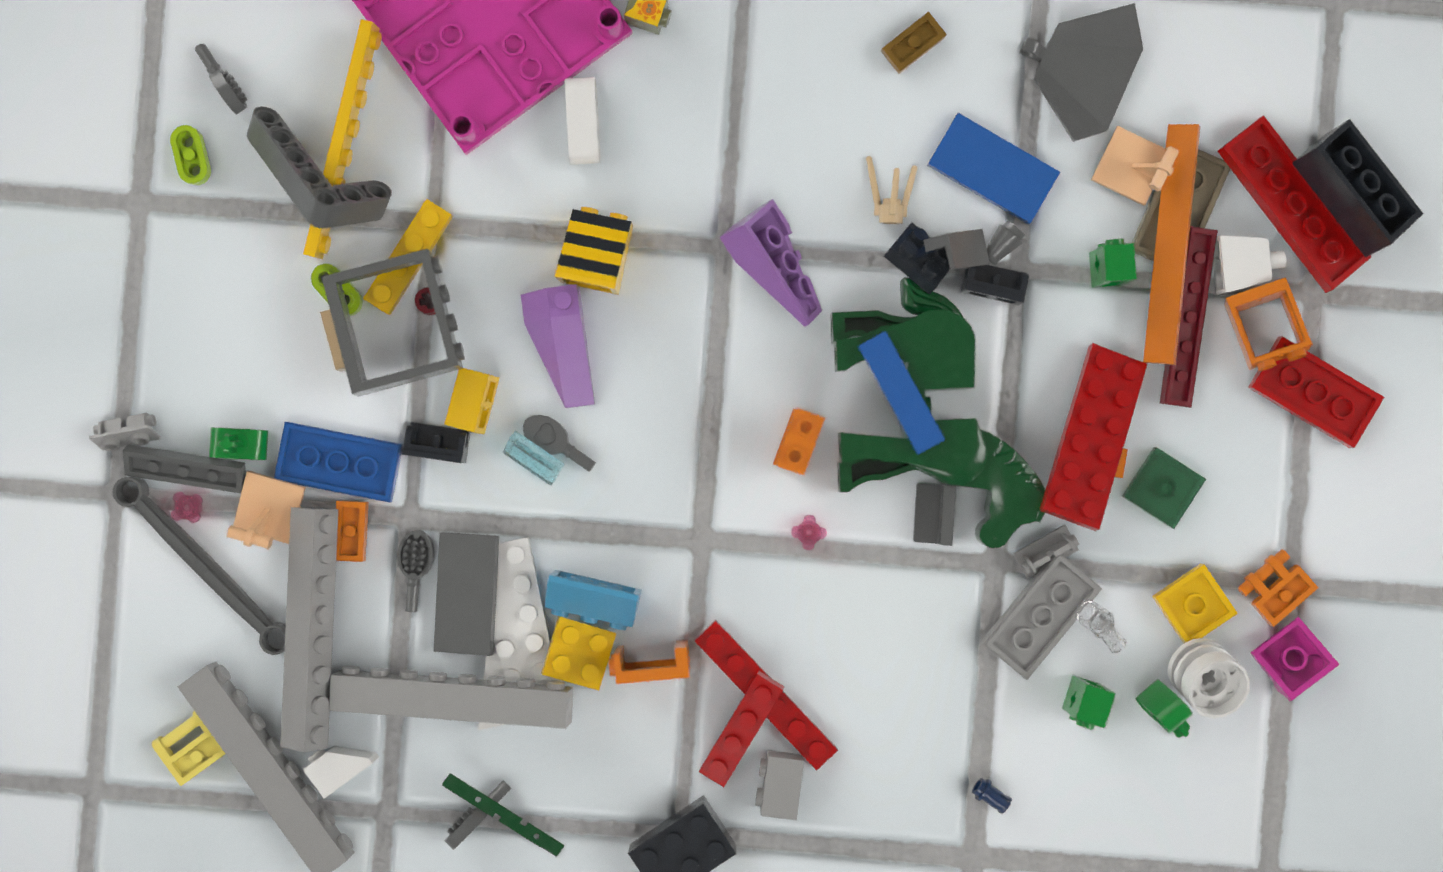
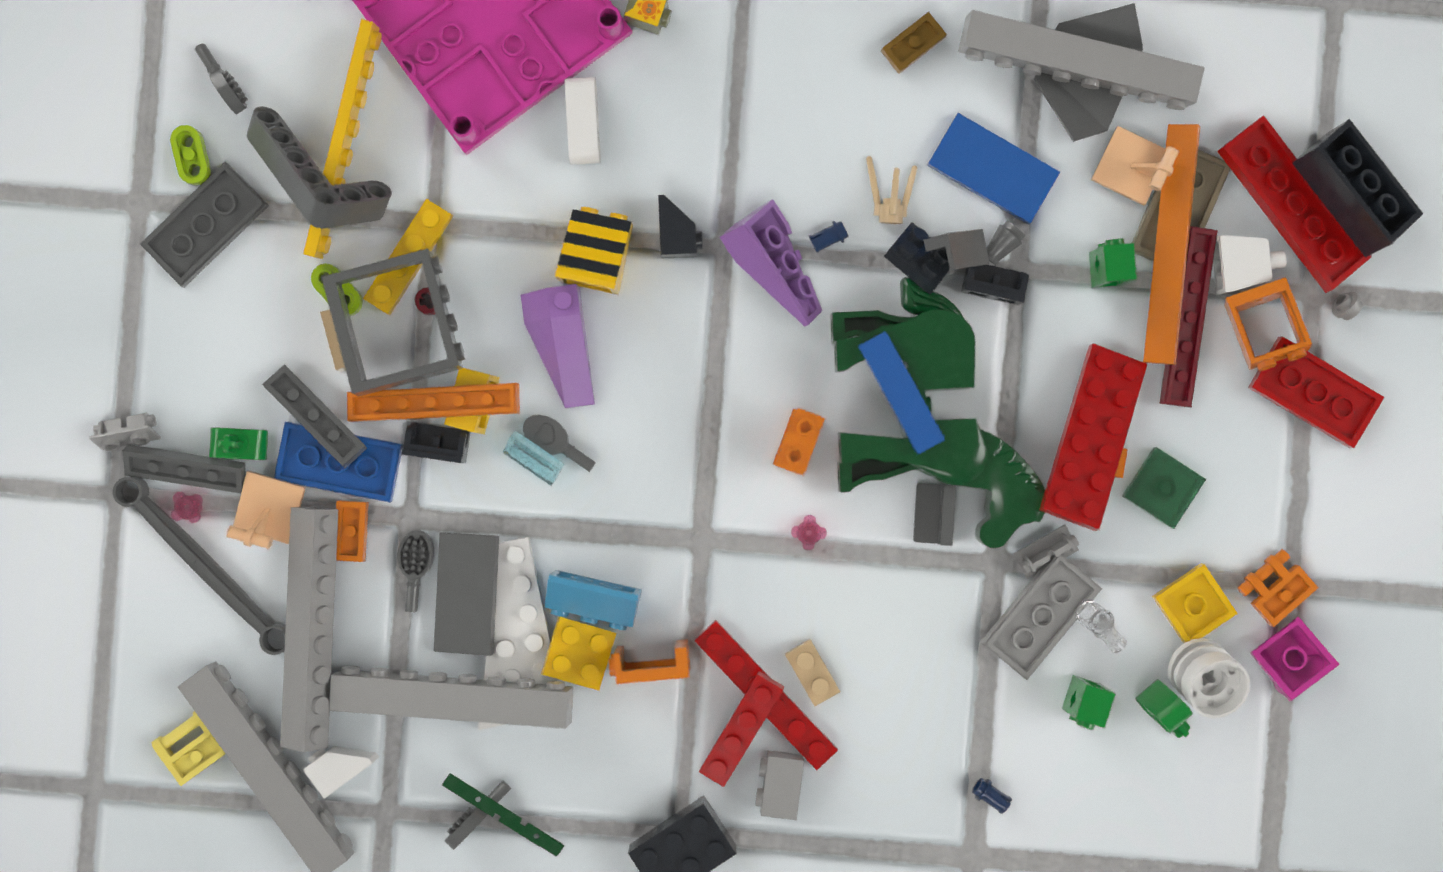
none -> dark grey tile [140,162,269,288]
none -> dark grey plate [262,364,367,469]
none -> orange tile [347,383,520,422]
none -> black slope [658,195,703,258]
none -> tan plate [785,639,840,706]
none -> dark blue pin [809,221,849,253]
none -> light grey brick [958,10,1205,110]
none -> light grey plate [1332,292,1363,320]

